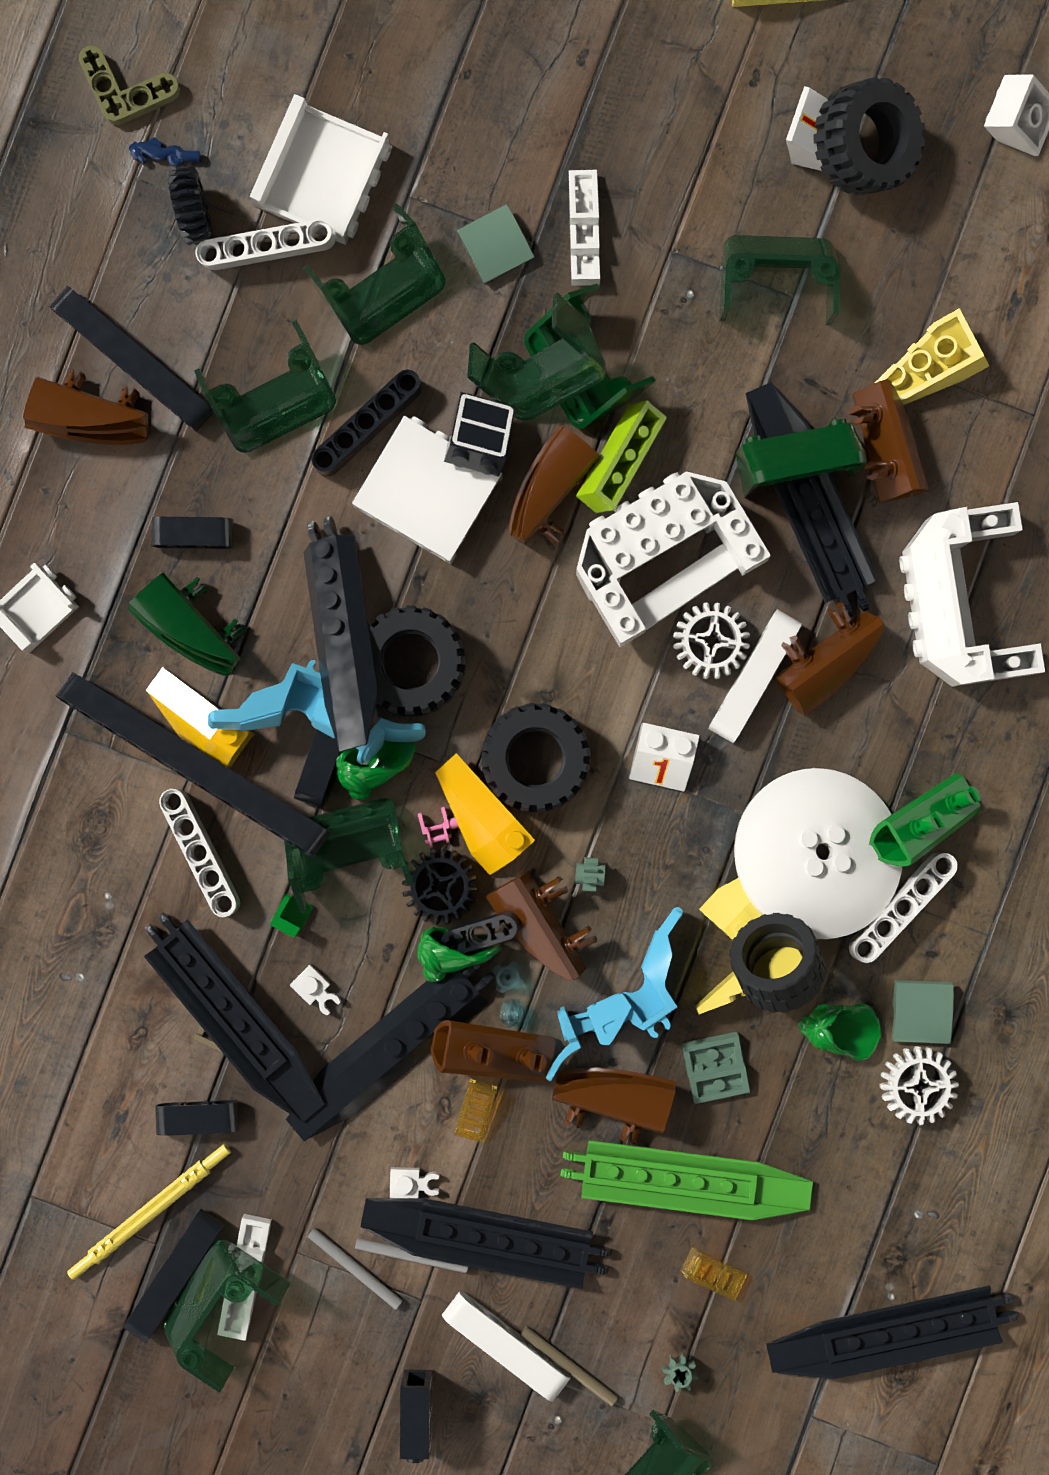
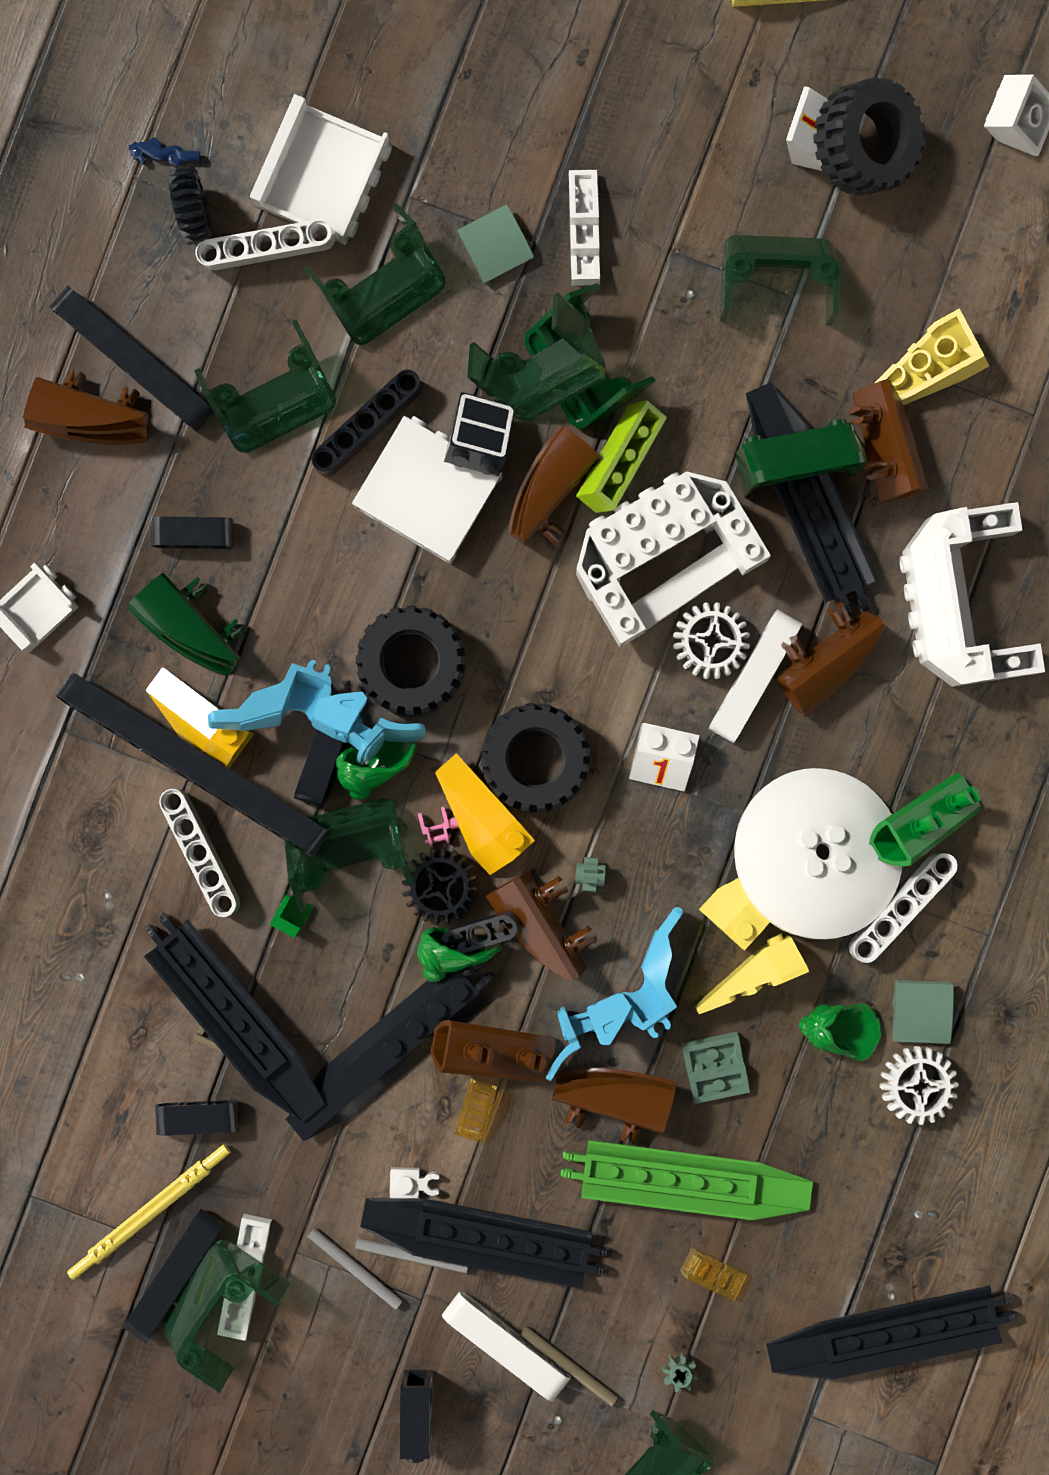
olive beam [79,46,180,126] -> none
white plate [290,964,341,1015] -> none
black hinge [303,516,379,752] -> none
clear light blue plate [493,961,524,993] -> none
clear light blue plate [500,998,523,1028] -> none
black tyre [729,913,826,1013] -> none

